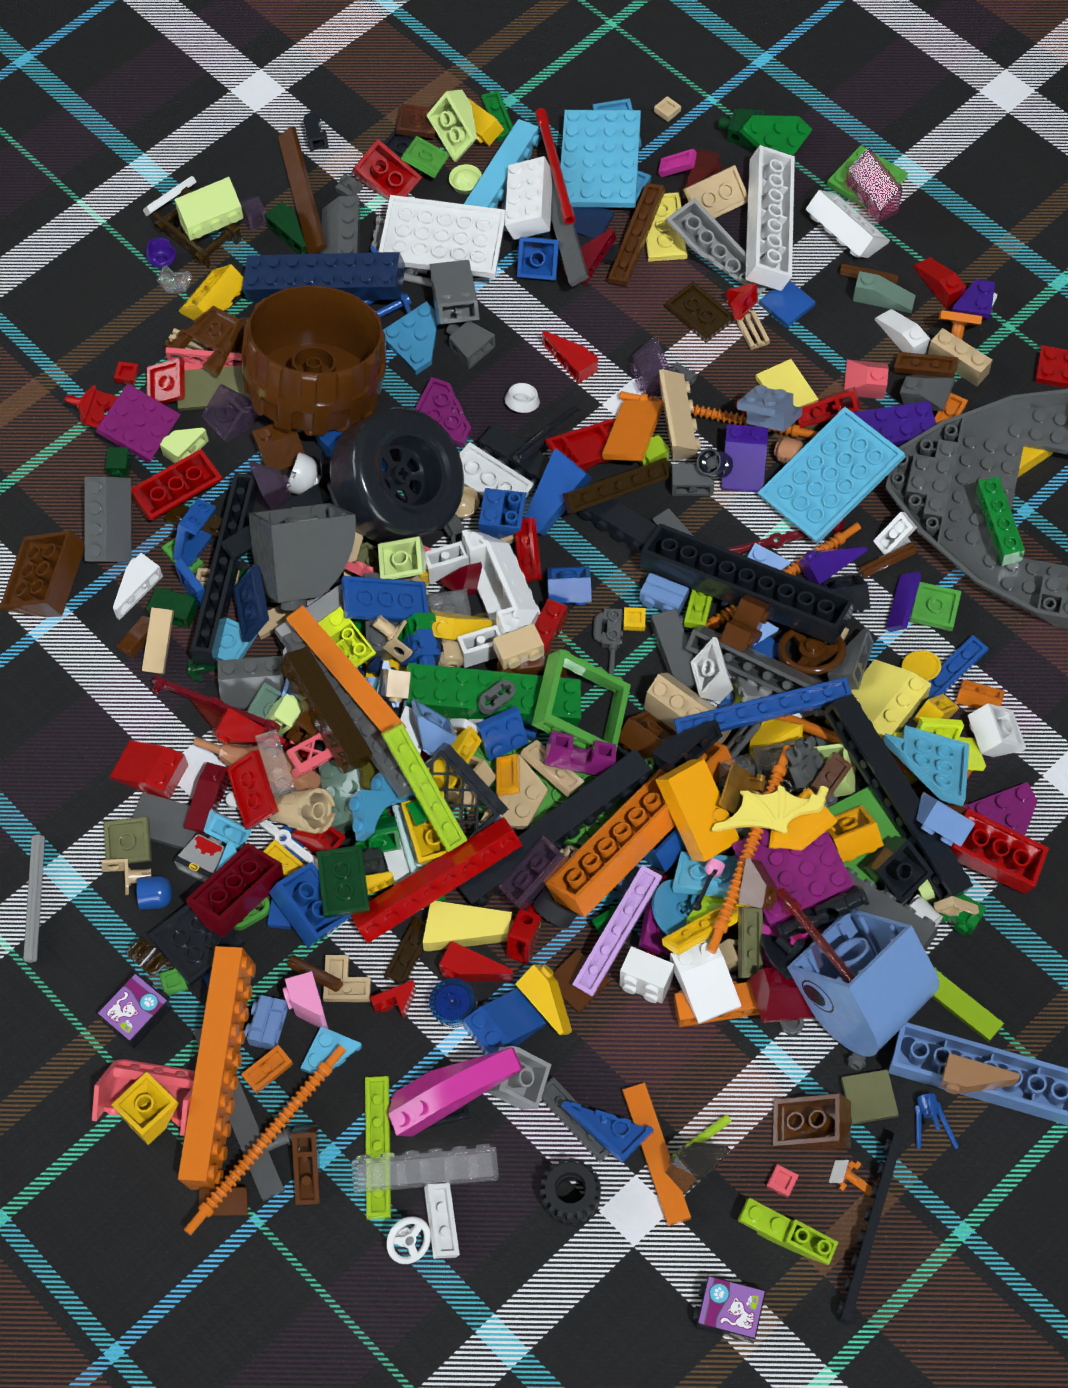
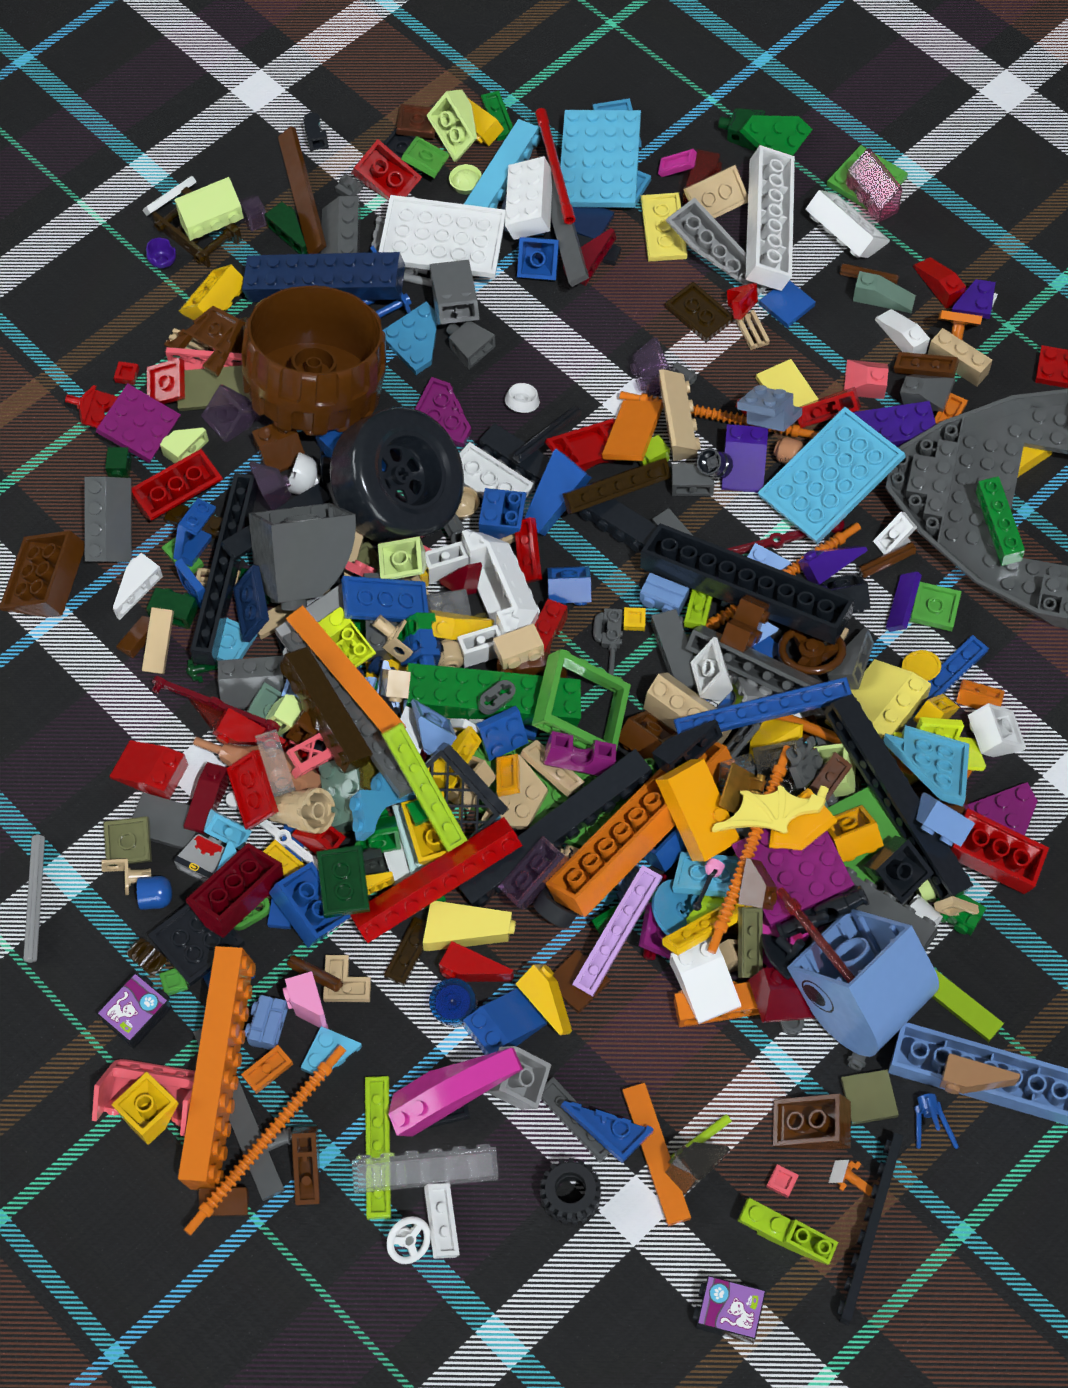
clear bracket [157,266,193,293] -> none
red slope [370,980,416,1020] -> none
red torso [506,905,541,964] -> none
red slope [542,331,598,384] -> none
reddish brown plate [608,183,666,286] -> none
white brick [620,947,674,1003] -> none
tan plate [654,96,681,122] -> none

